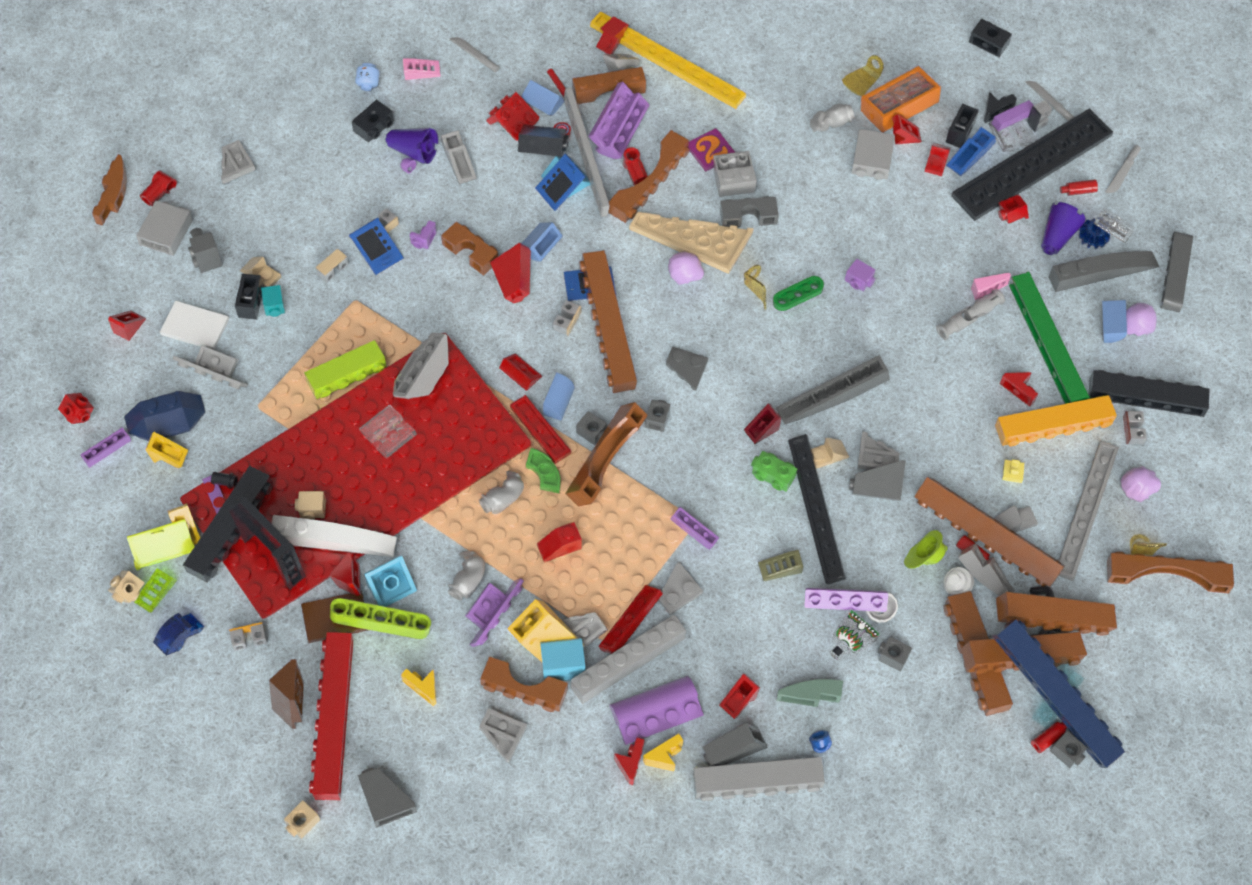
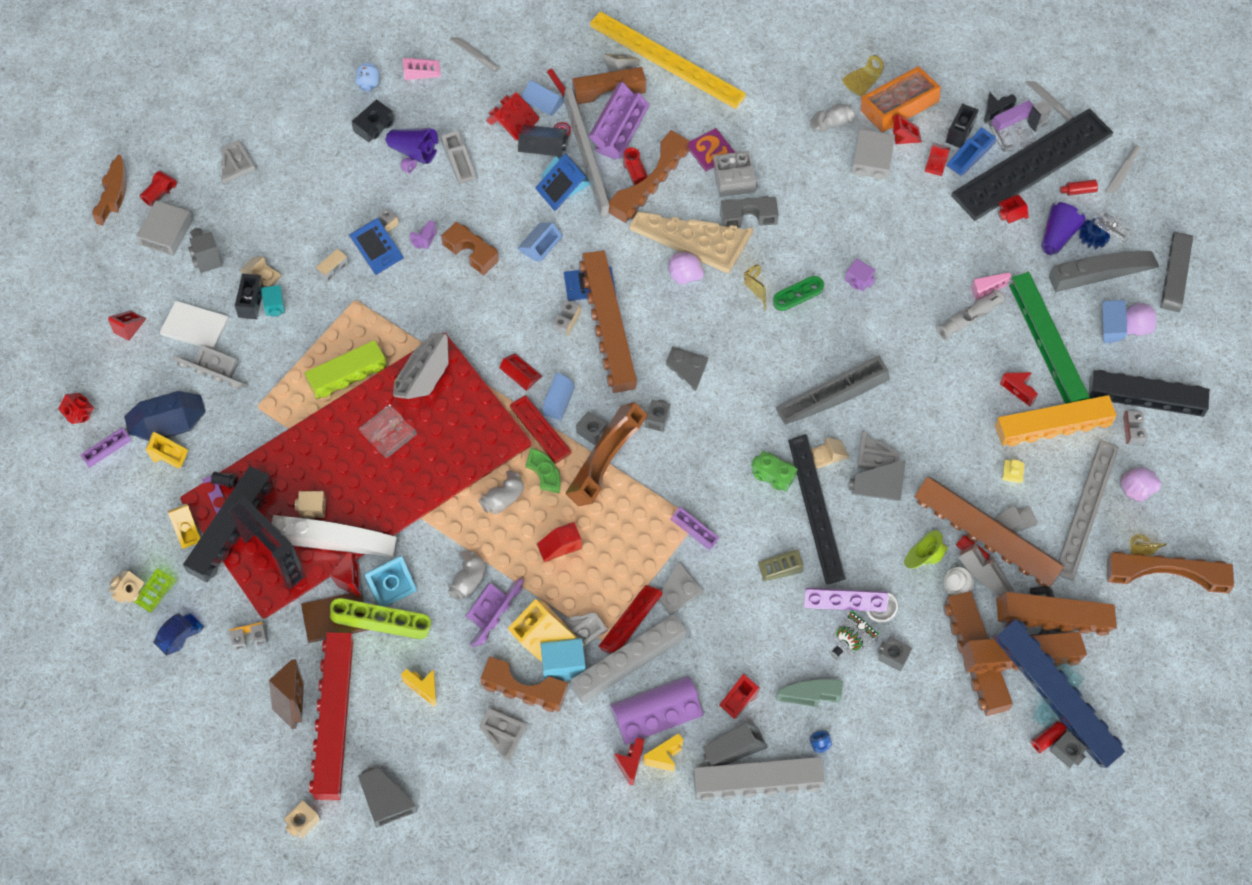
neon yellow door [127,519,195,570] -> none
red slope [490,242,531,303] -> none
red slope [596,16,629,54] -> none
dark red slope [744,403,781,444] -> none
black brick [969,18,1012,58] -> none

